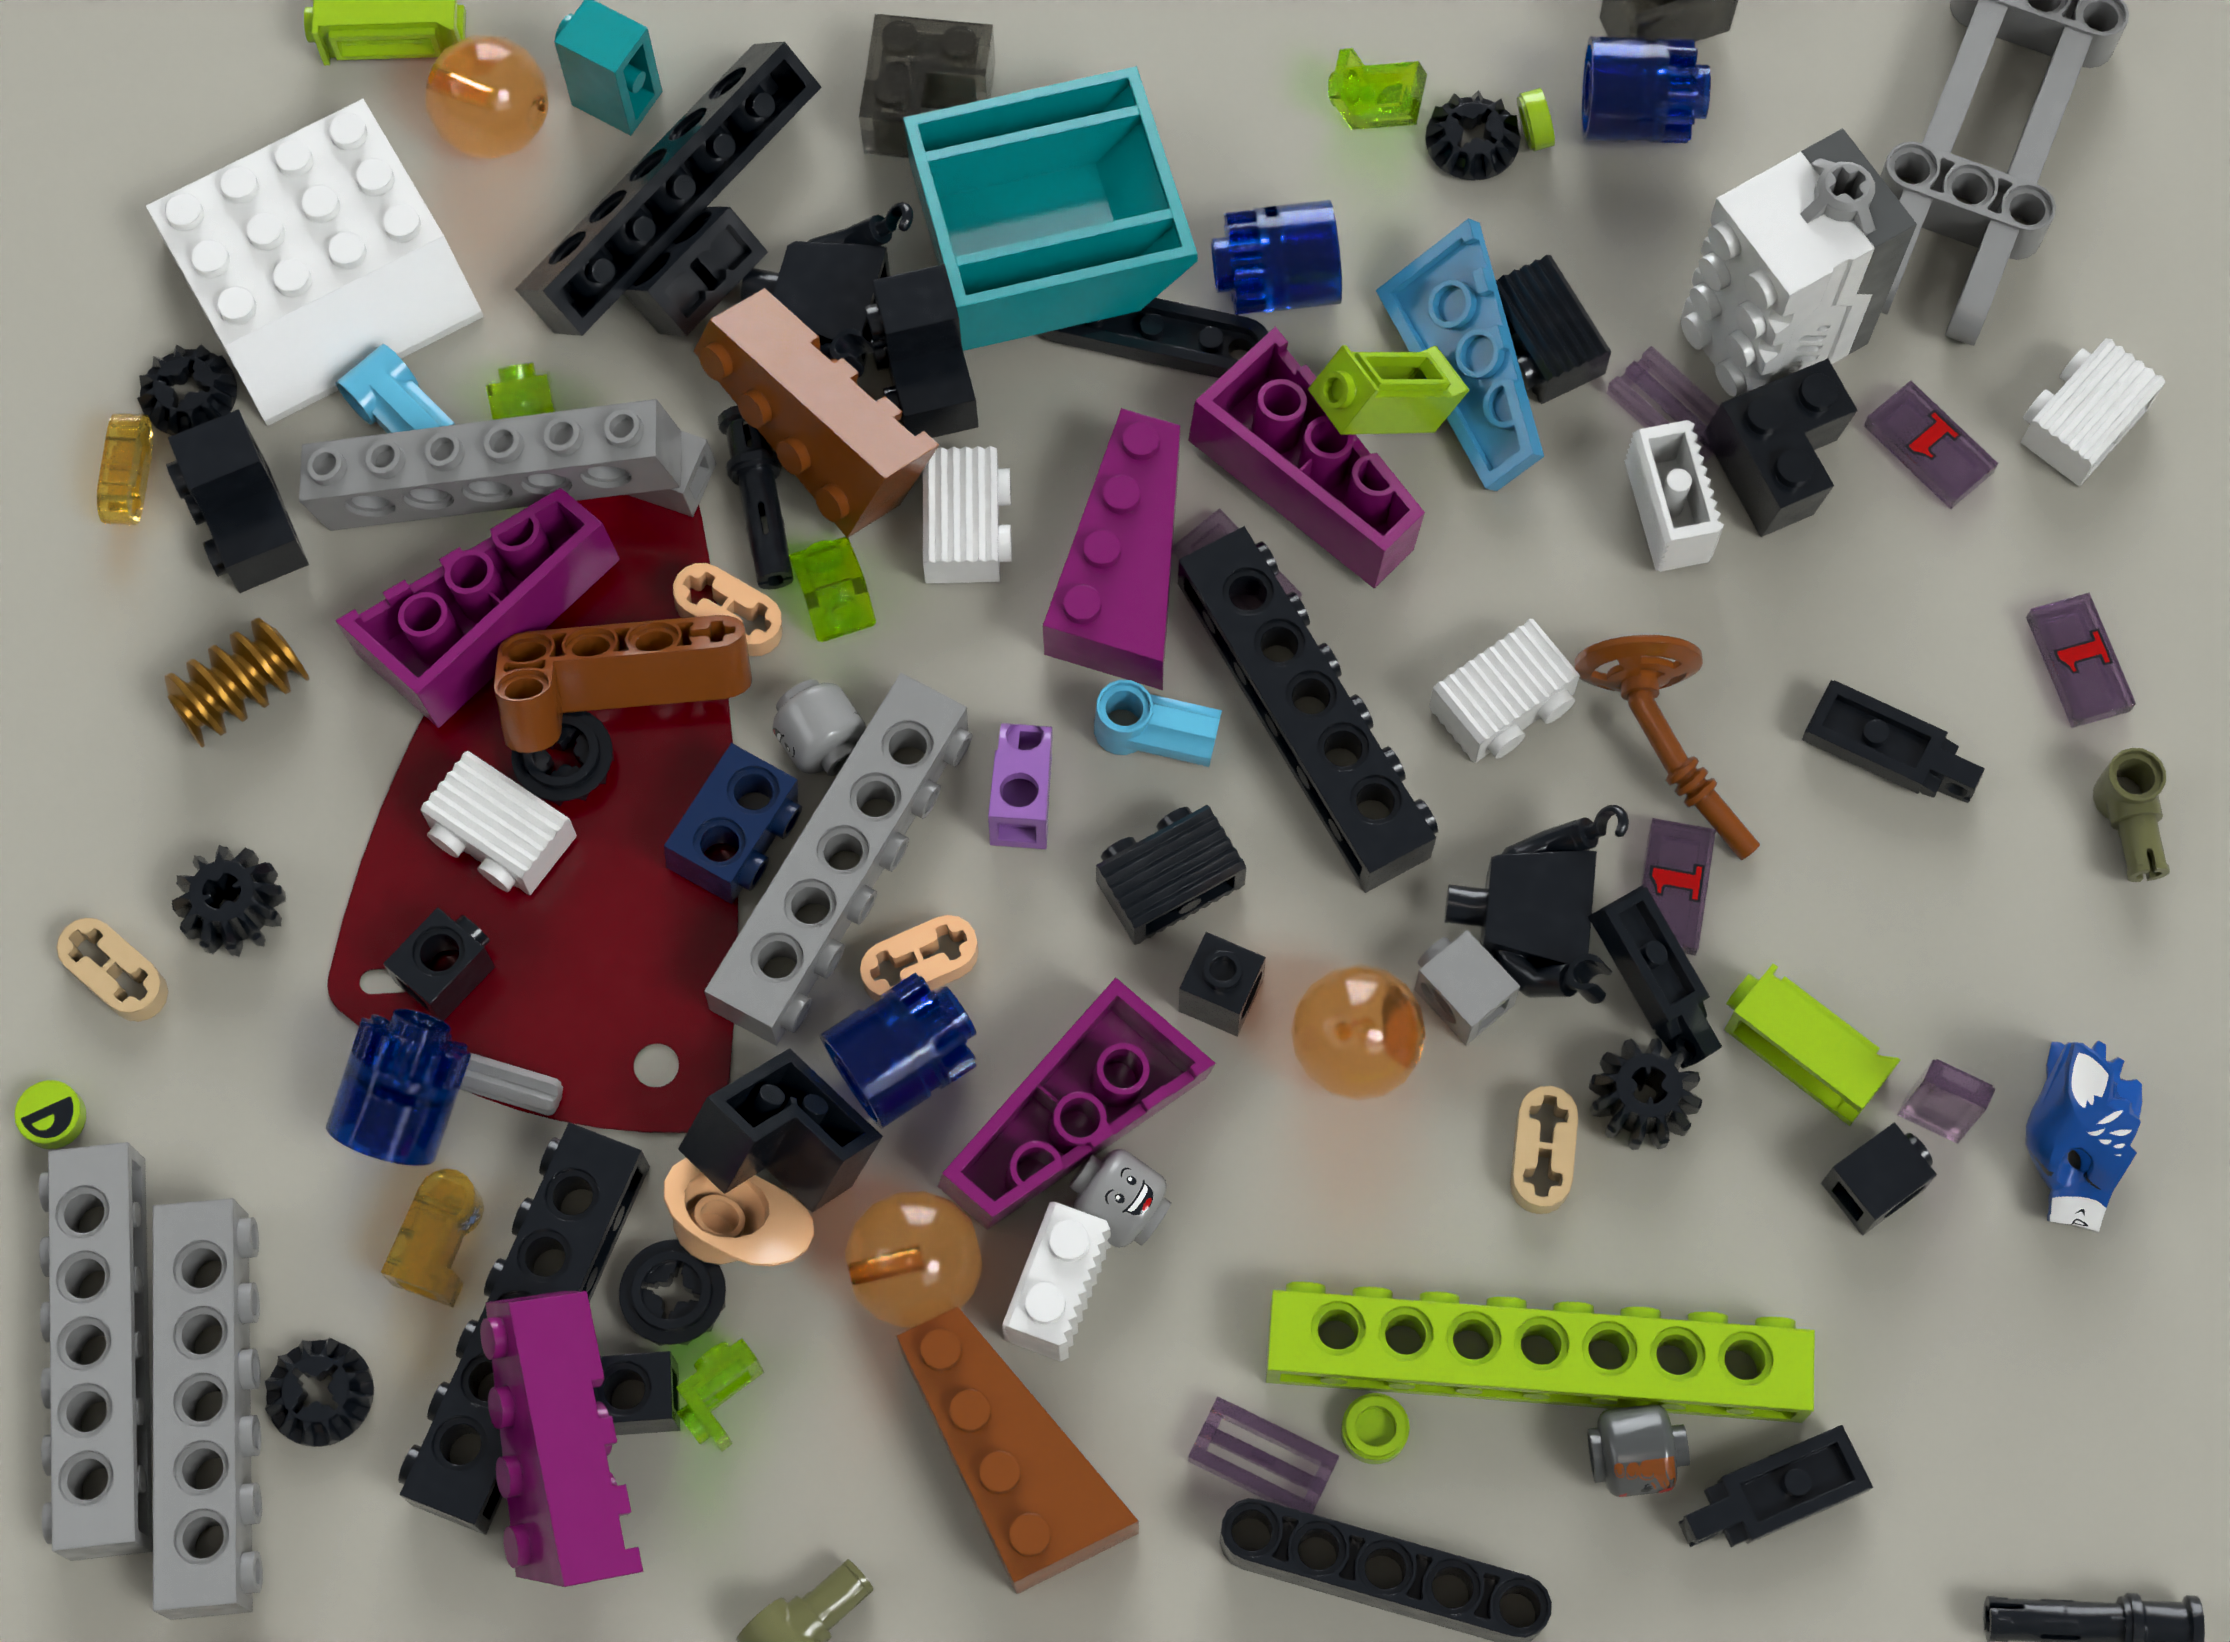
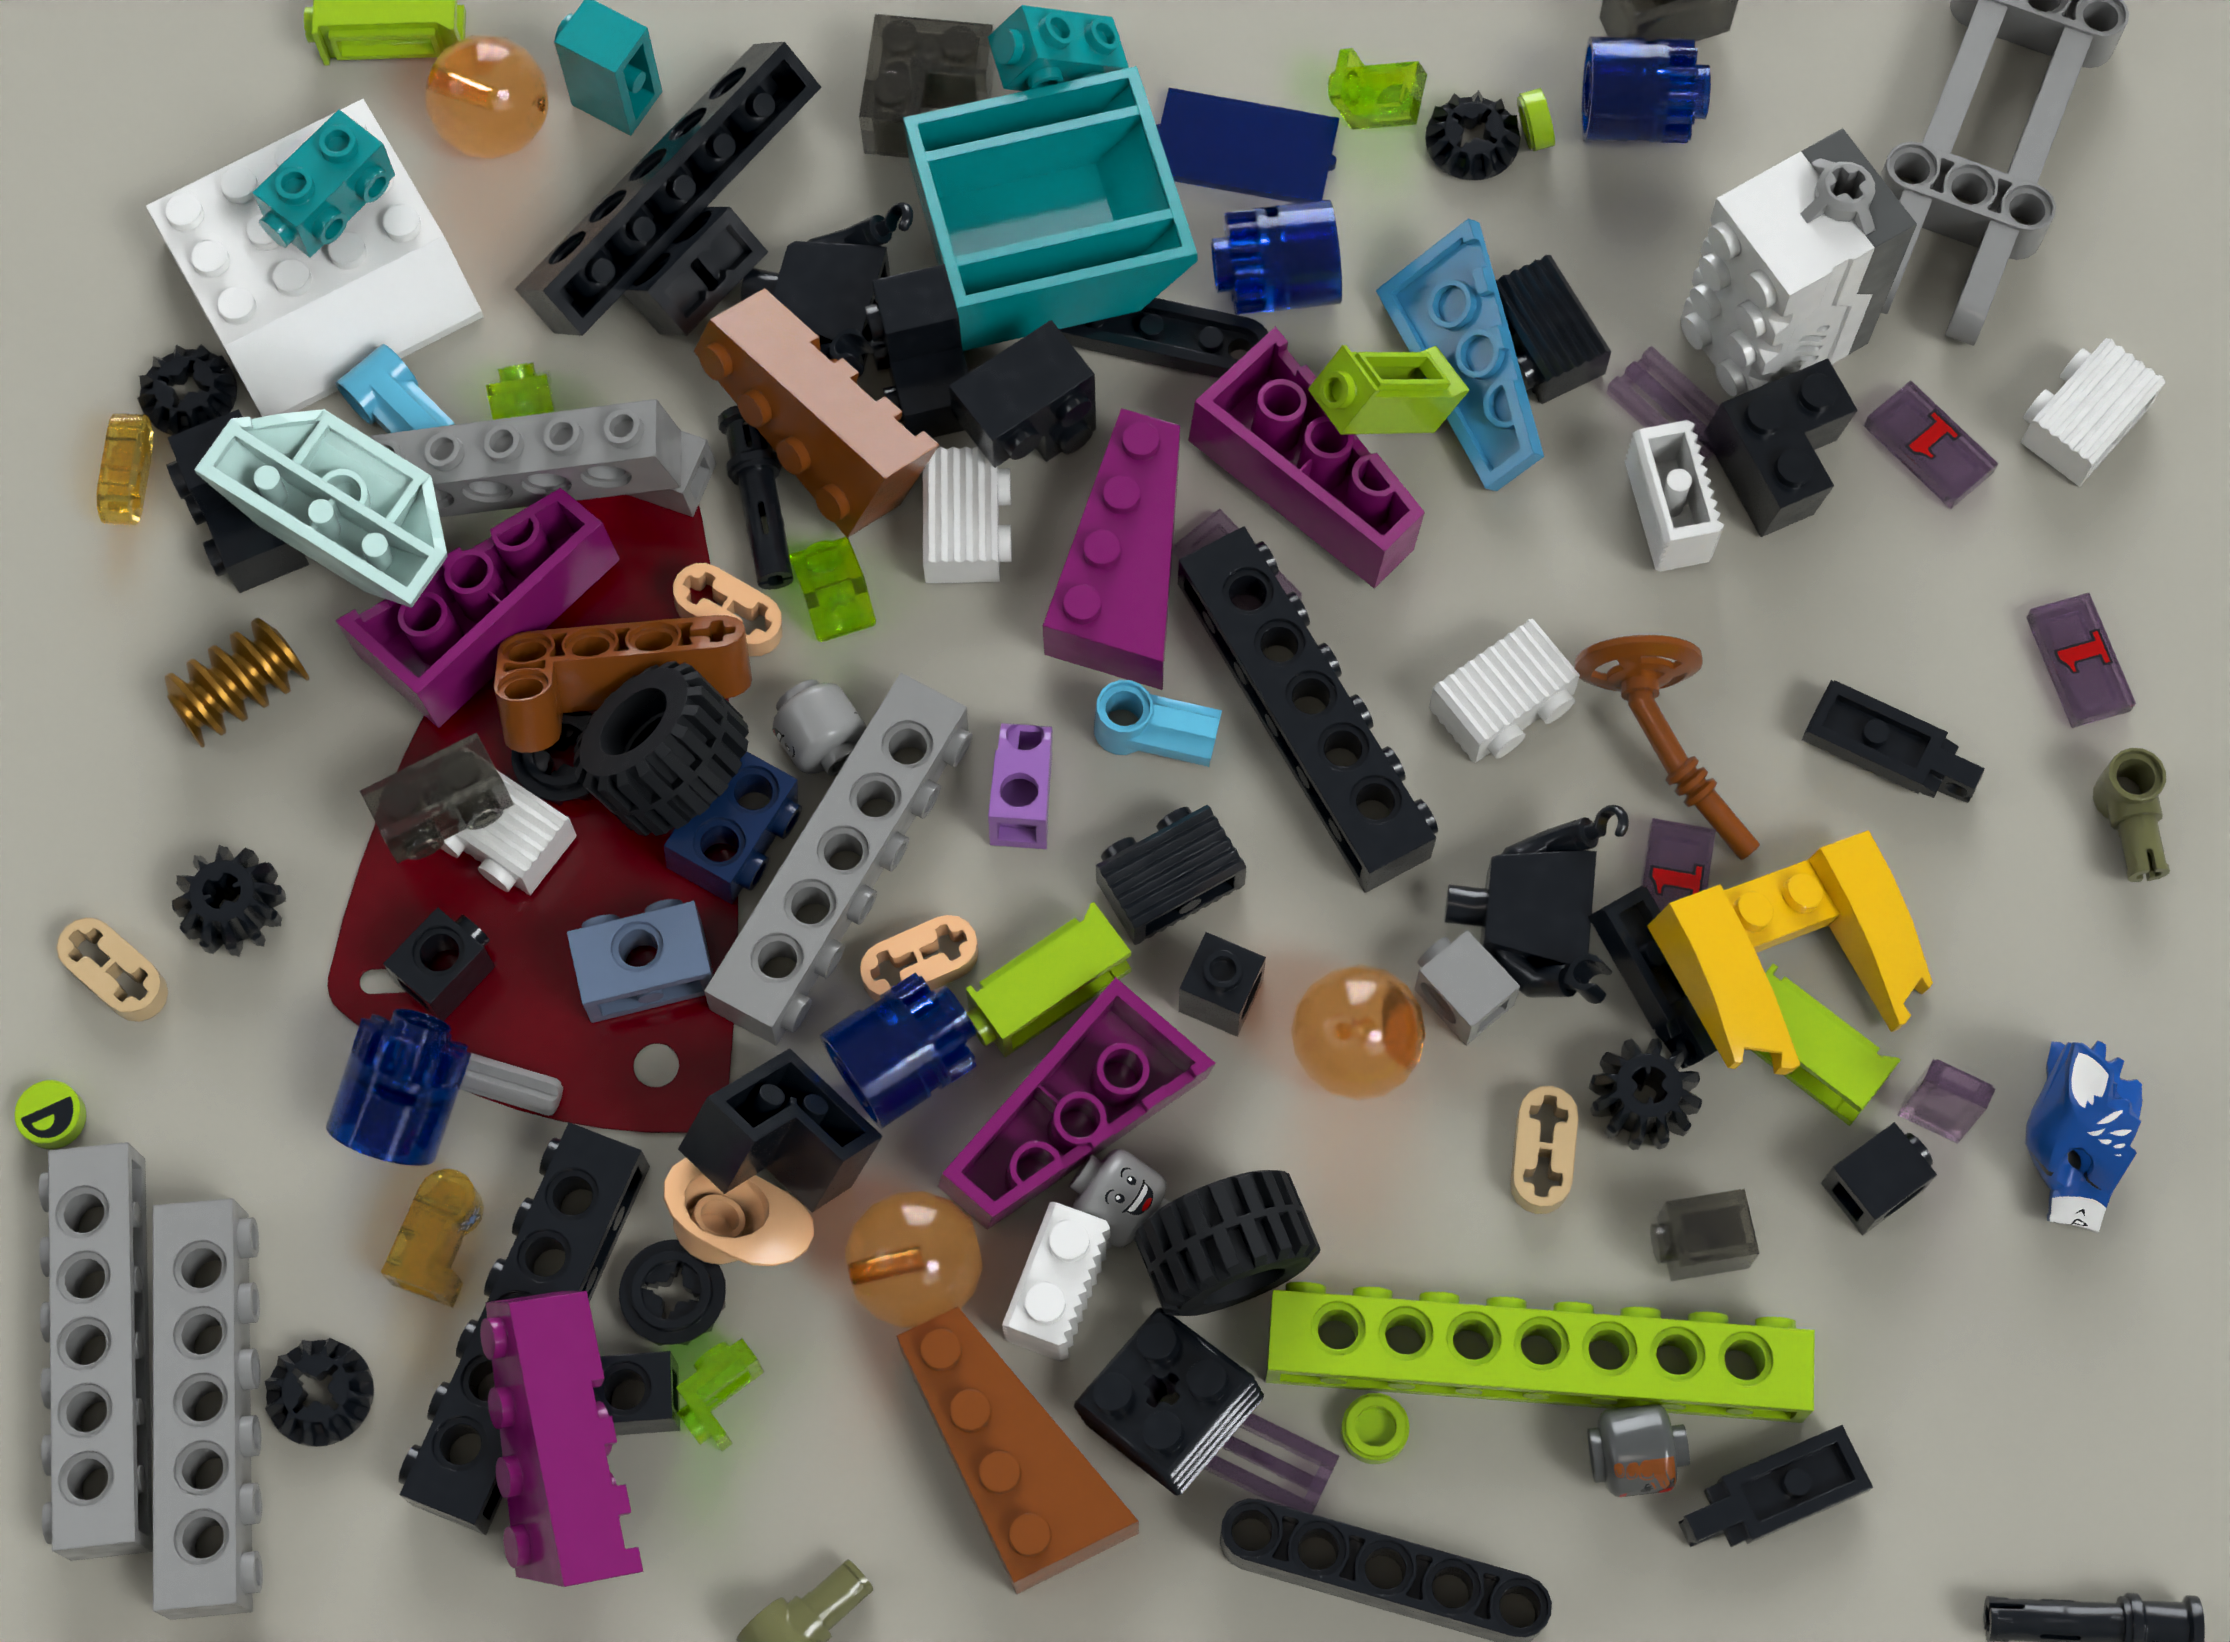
none -> light aqua wedge [194,409,448,608]
none -> teal brick [252,109,395,258]
none -> clear smoke bracket [360,732,514,864]
none -> sand blue brick [567,899,714,1023]
none -> black tyre [573,661,749,836]
none -> black brick [949,320,1096,468]
none -> lime window [964,902,1132,1058]
none -> teal brick [987,5,1129,91]
none -> black brick [1074,1307,1264,1496]
none -> black tyre [1134,1170,1321,1316]
none -> clear blue piece [1156,88,1340,208]
none -> yellow wedge [1647,830,1933,1075]
none -> clear smoke brick [1650,1188,1760,1281]

